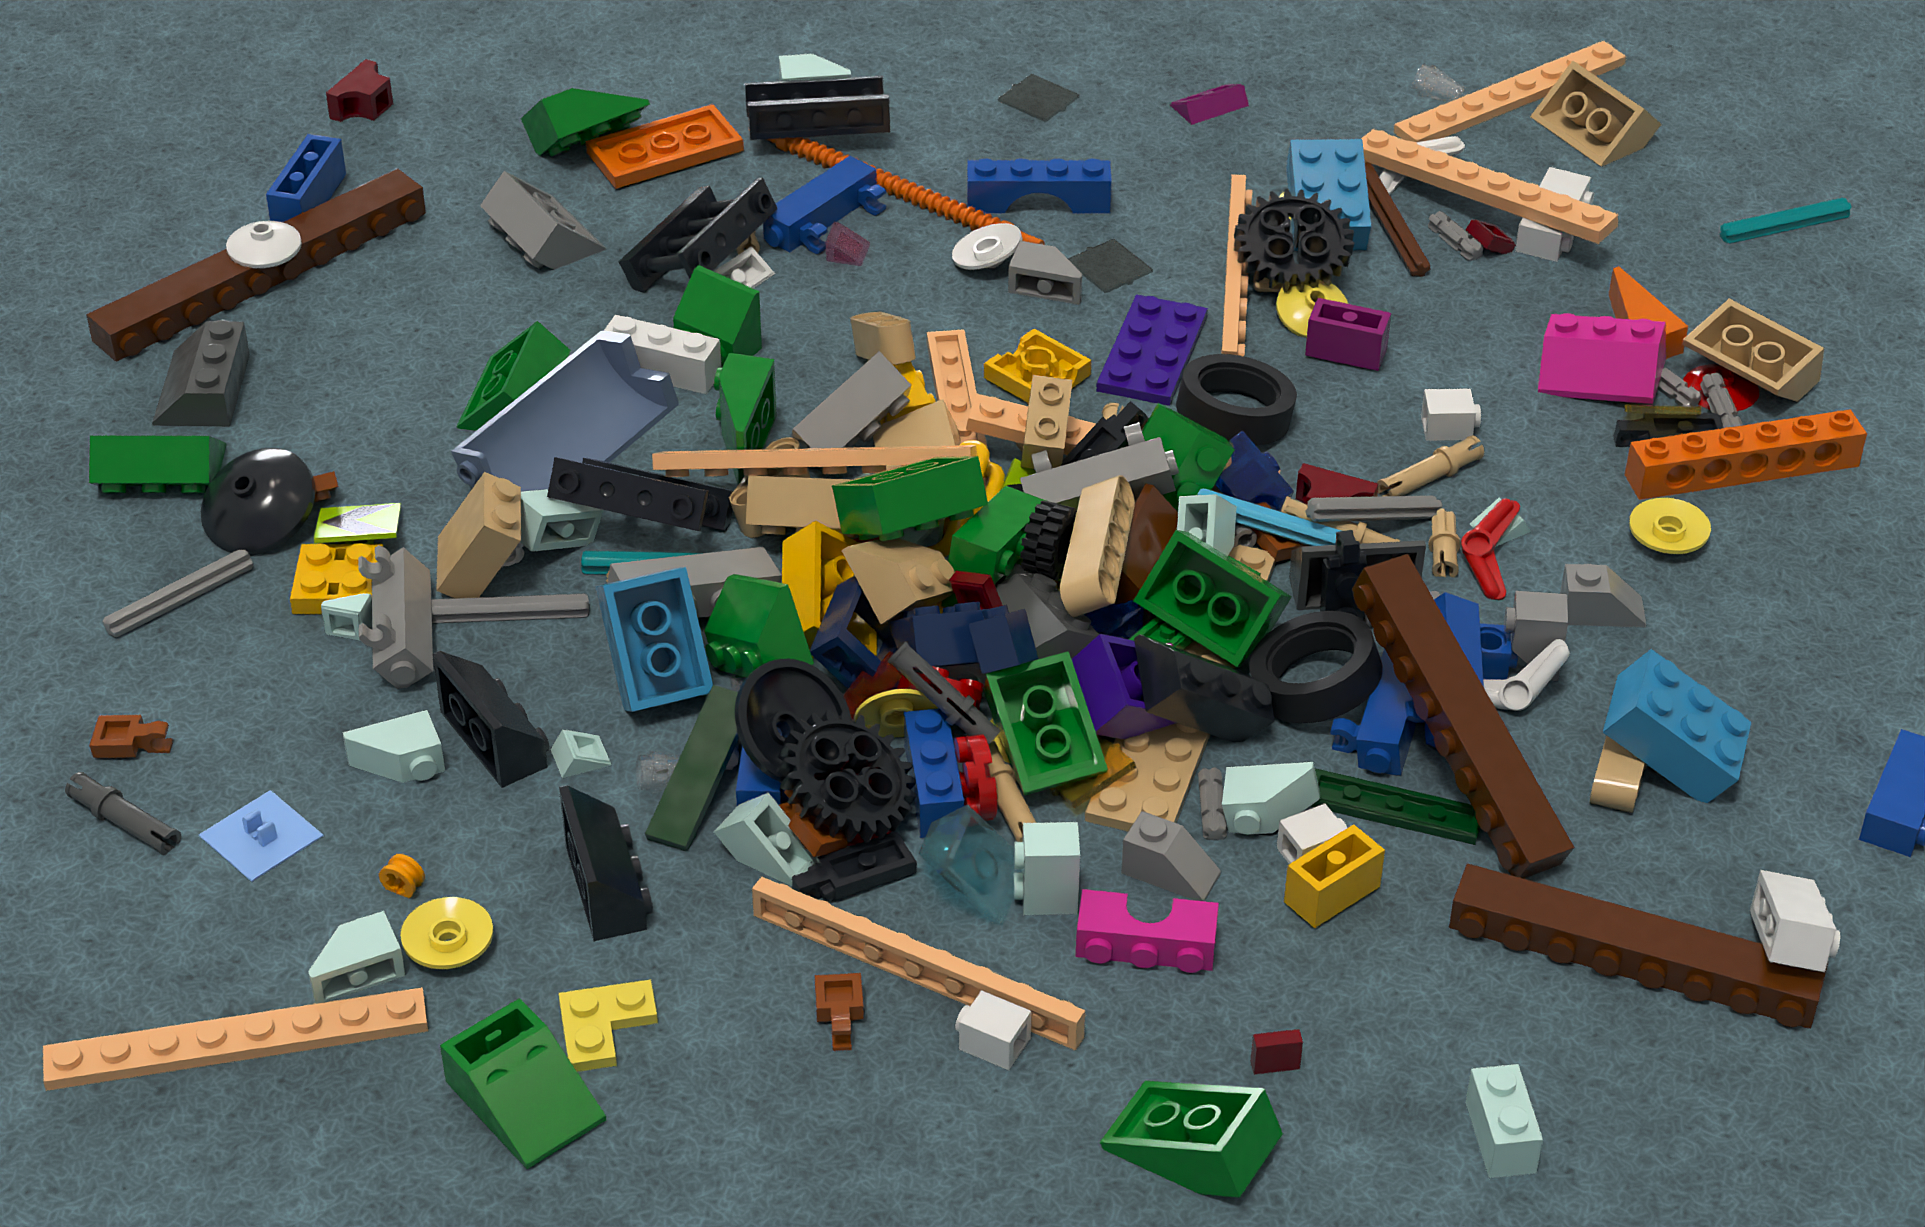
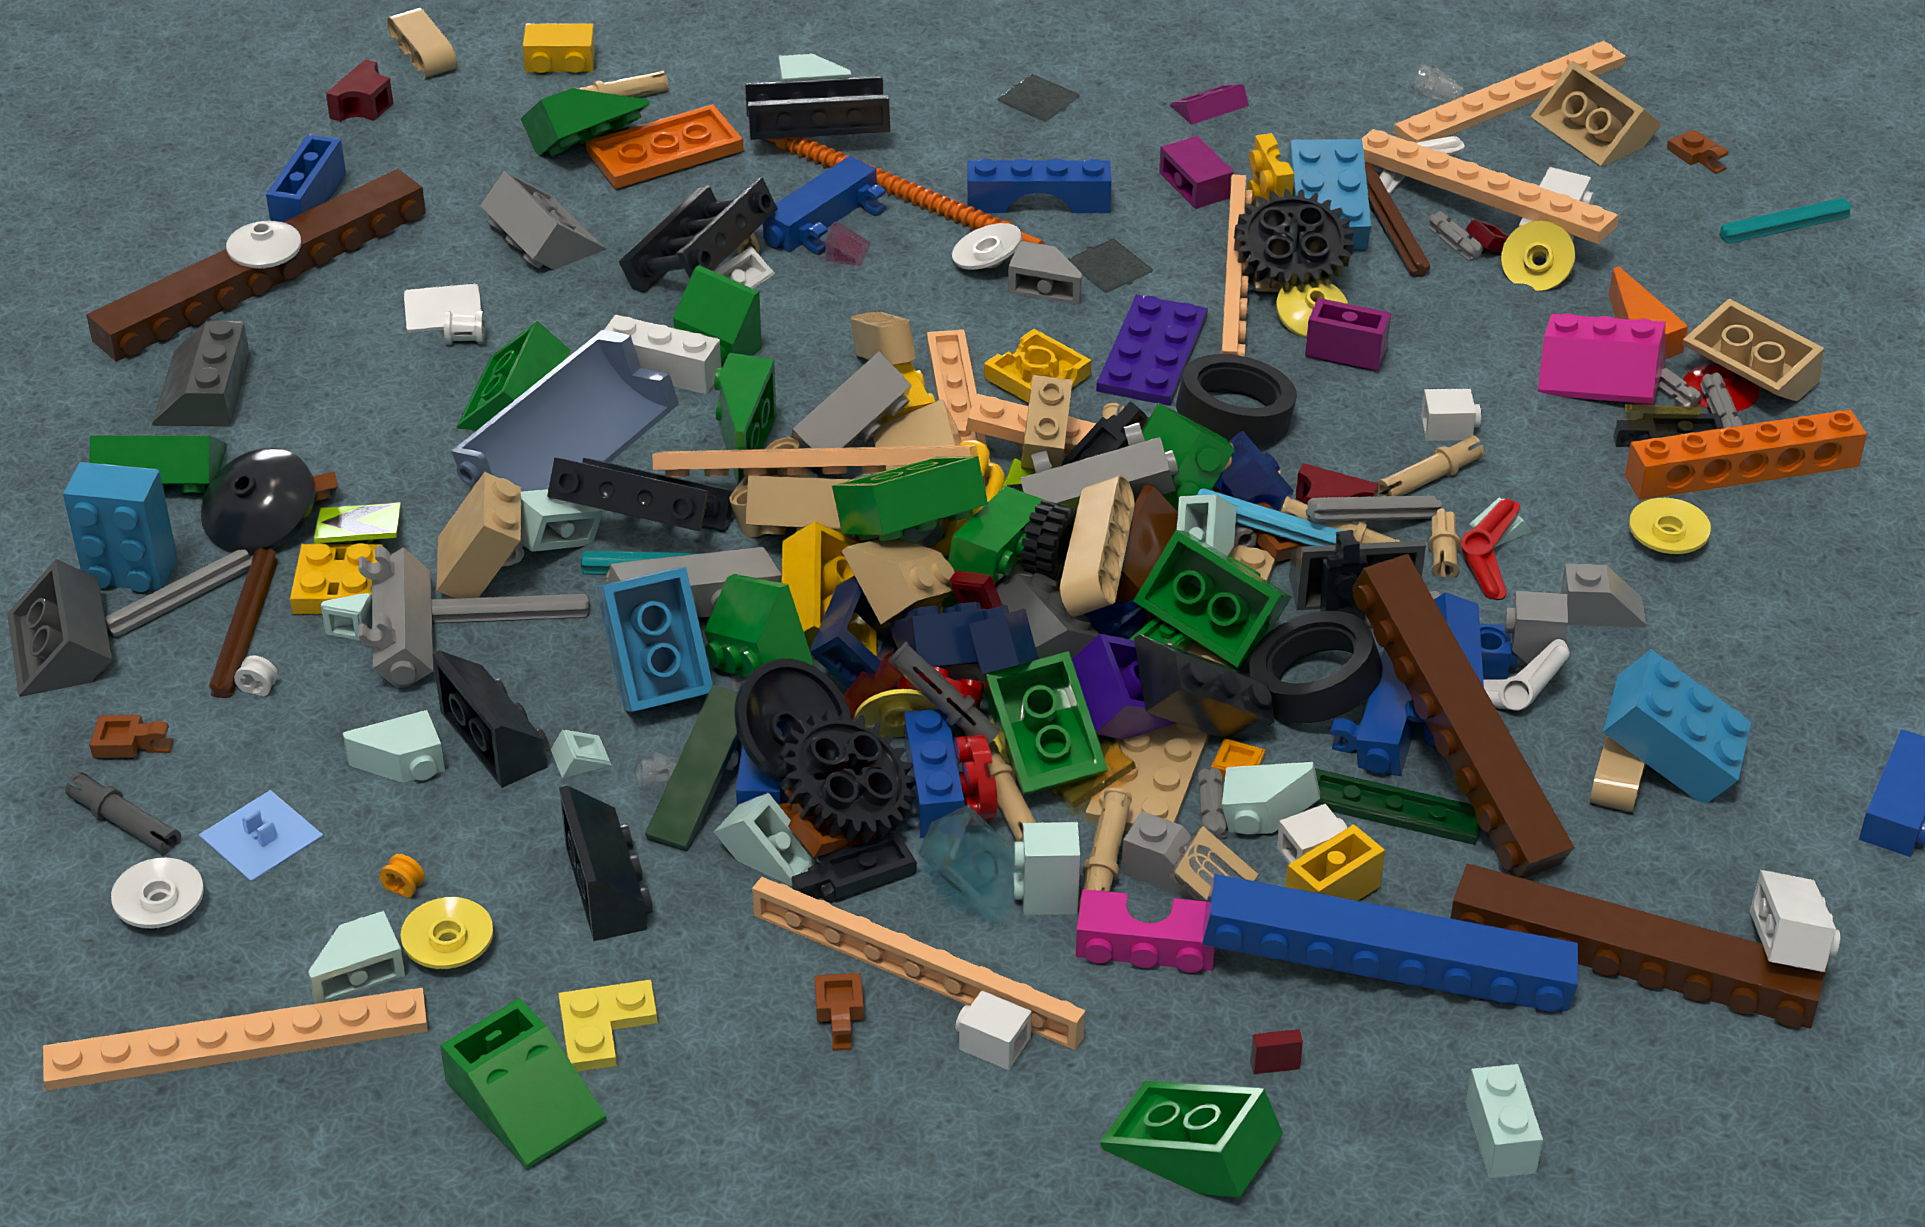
none -> dark grey slope [7,559,112,697]
none -> dark azure brick [63,462,178,592]
none -> white dish [111,858,204,928]
none -> reddish brown axle [209,548,278,698]
none -> white bush [234,655,278,696]
none -> tan beam [387,8,457,79]
none -> white slope [404,284,481,333]
none -> white bush [444,311,486,345]
none -> yellow brick [523,24,596,73]
none -> tan pin [564,71,668,98]
none -> tan pin [1078,787,1132,909]
none -> magenta brick [1159,135,1234,209]
none -> piece [1168,824,1260,902]
none -> blue brick [1202,874,1578,1012]
none -> light orange tile [1211,738,1265,778]
none -> yellow brick [1247,133,1294,219]
none -> light yellow dish [1501,221,1575,291]
none -> dark orange plate [1667,129,1728,174]

